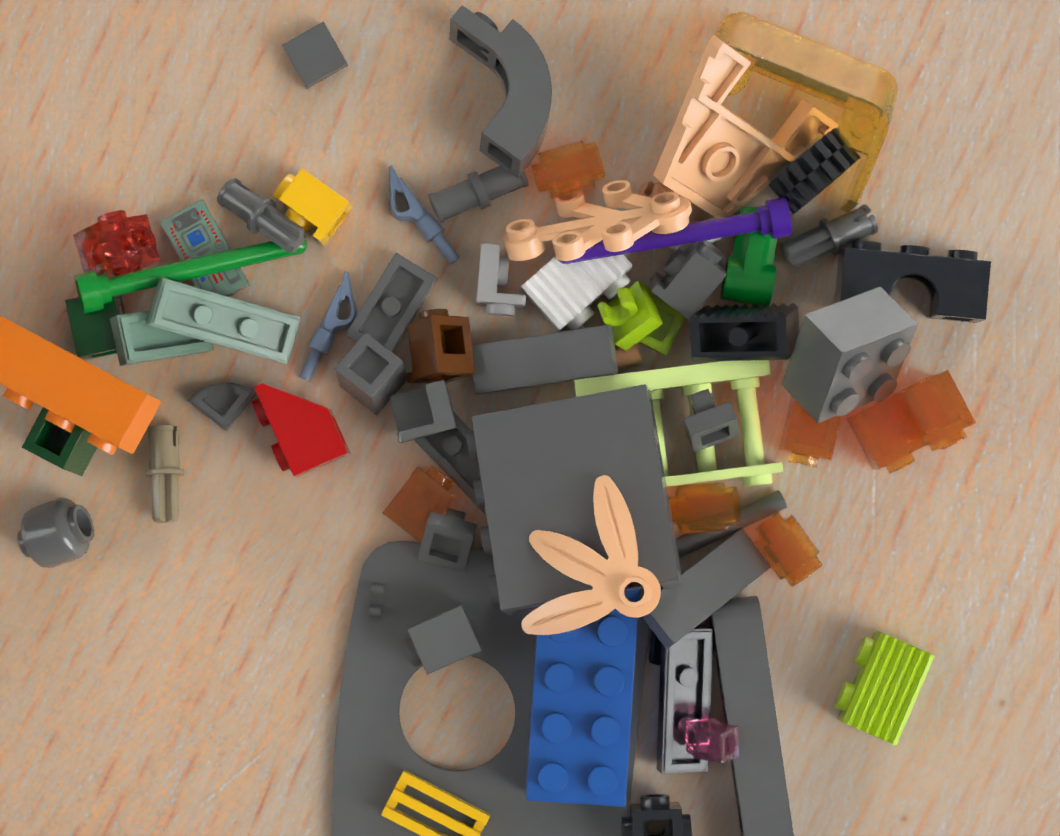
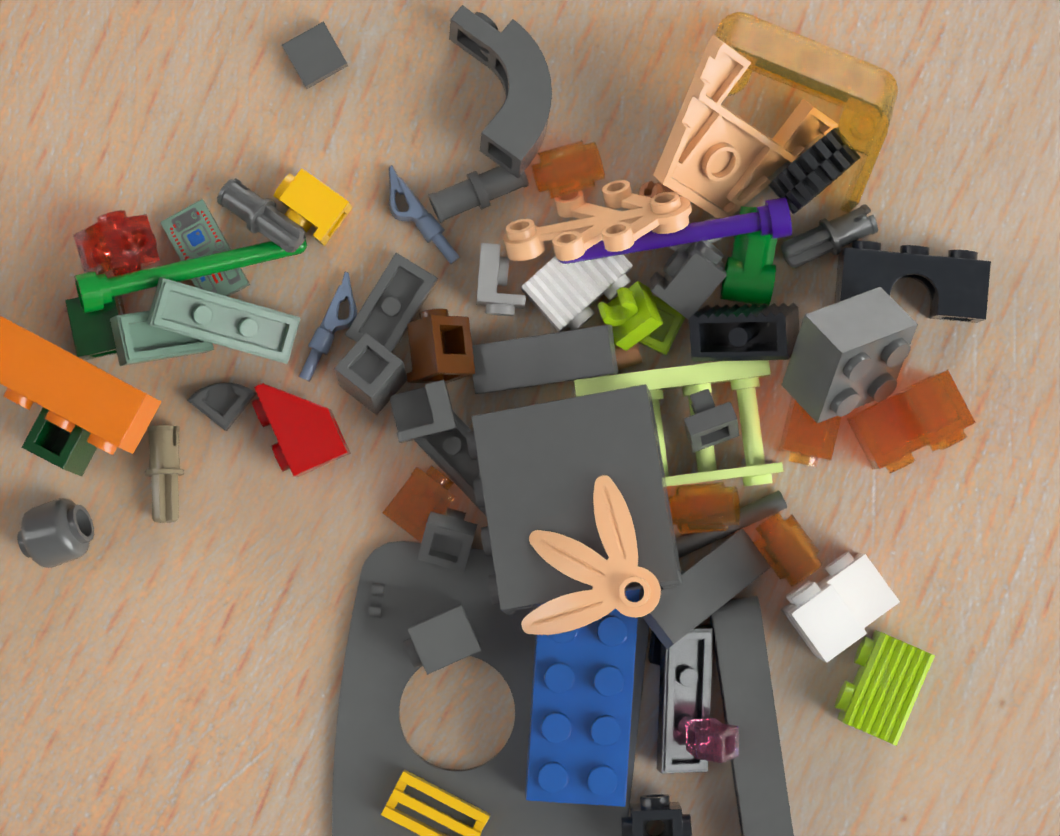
none -> white brick [781,551,900,663]

